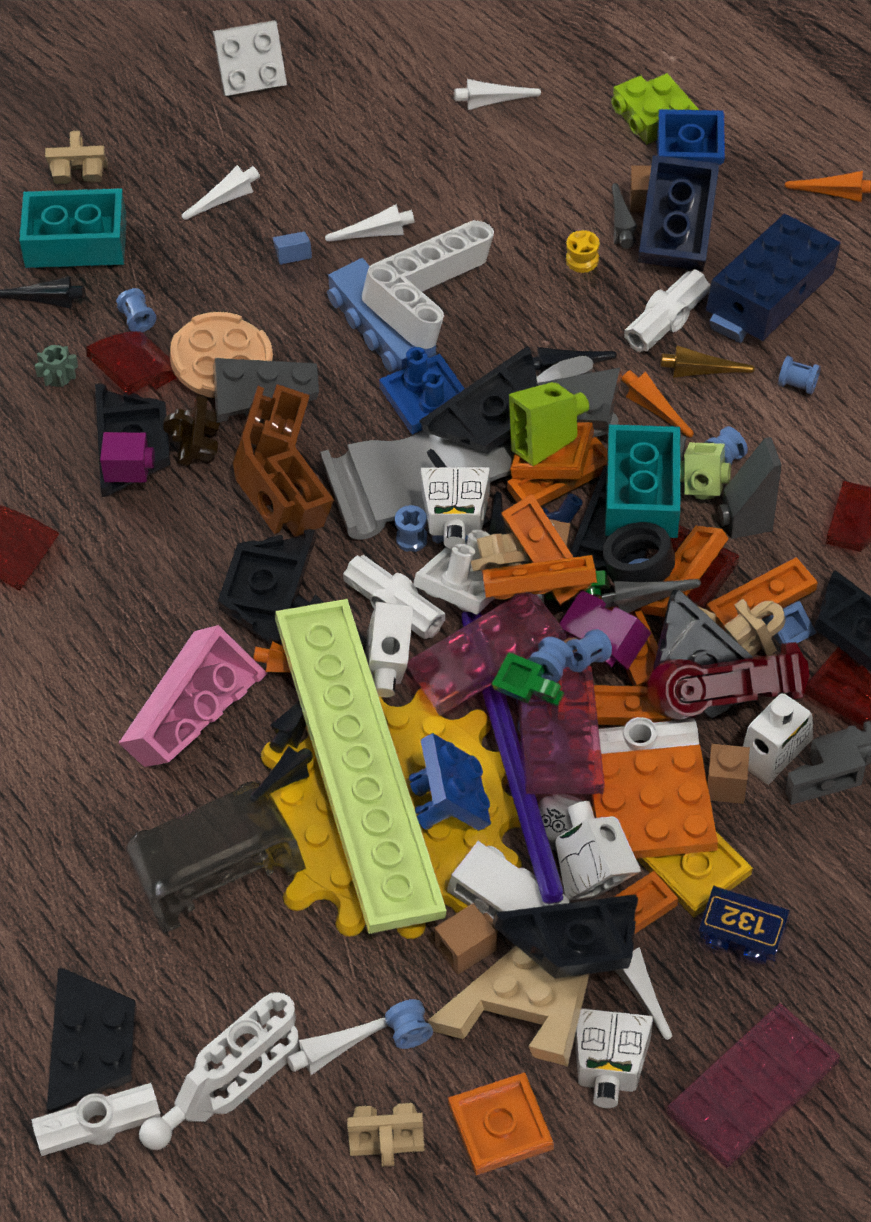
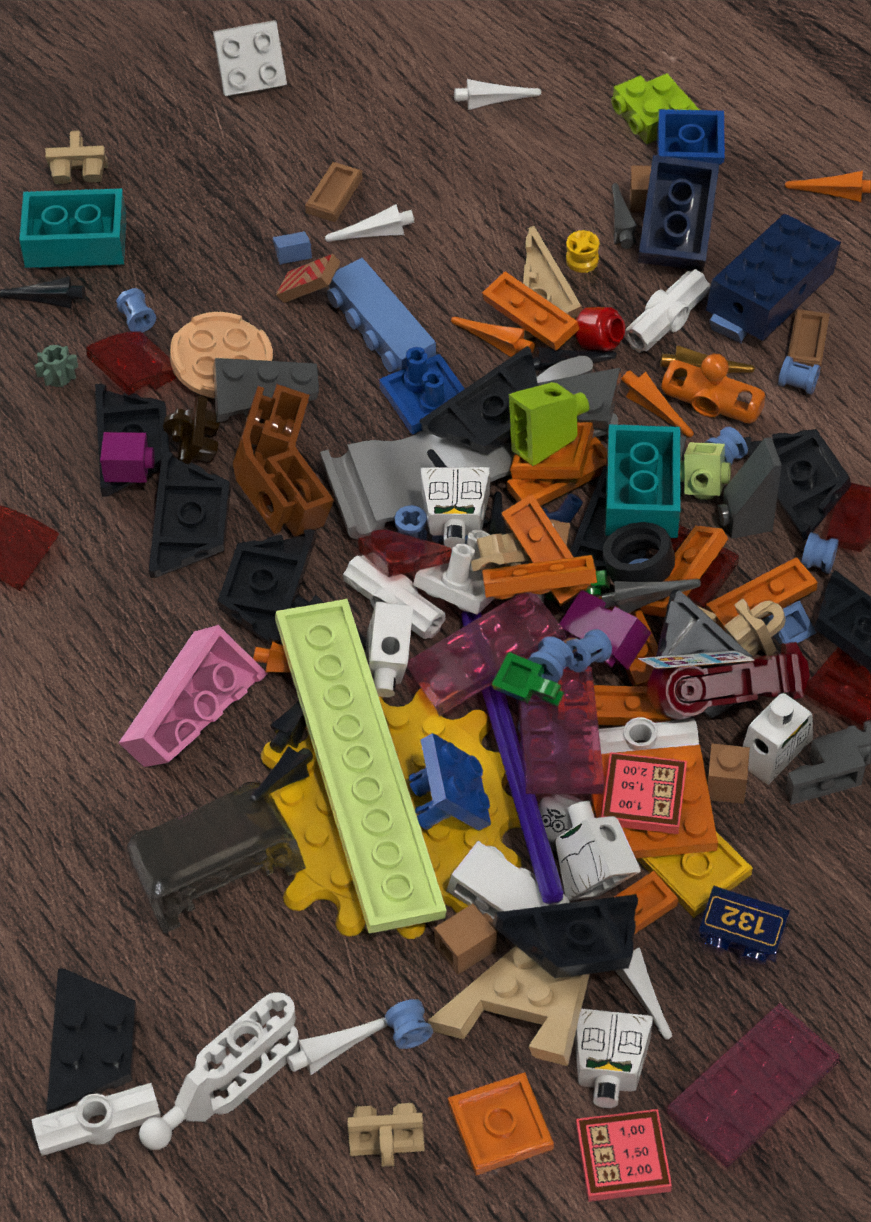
white piece [182,165,260,220] -> none
white beam [361,221,494,349] -> none
none -> black wing [149,450,231,578]
none -> medium nougat tile [276,254,340,303]
none -> medium nougat tile [305,162,363,222]
none -> clear red wing [358,530,452,577]
none -> orange piece [451,316,535,357]
none -> orange plate [482,271,579,351]
none -> tan wing [521,226,582,340]
none -> red head [574,307,626,351]
none -> tile [576,1109,672,1202]
none -> tile [601,752,687,834]
none -> sticker [638,651,755,669]
none -> orange piece [661,353,765,424]
none -> black wing [744,429,851,541]
none -> medium nougat tile [788,309,830,371]
none -> medium blue wheel [801,532,839,574]

